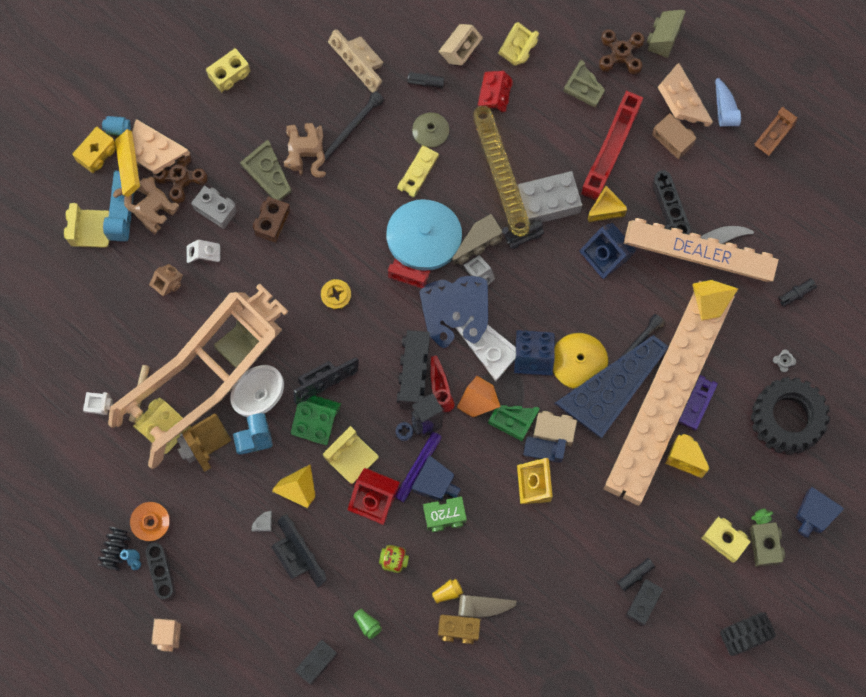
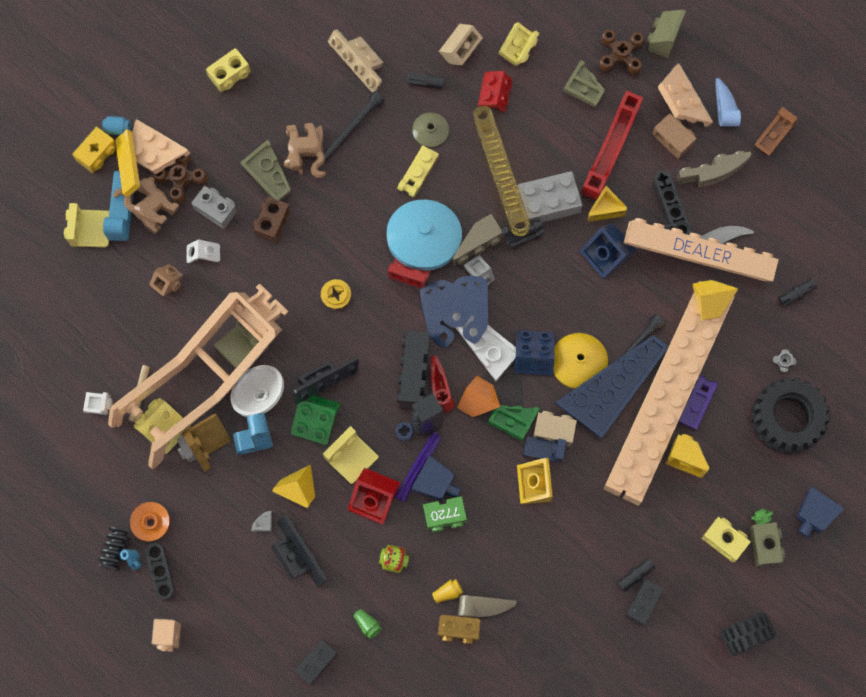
none -> dark tan slope [677,151,752,188]

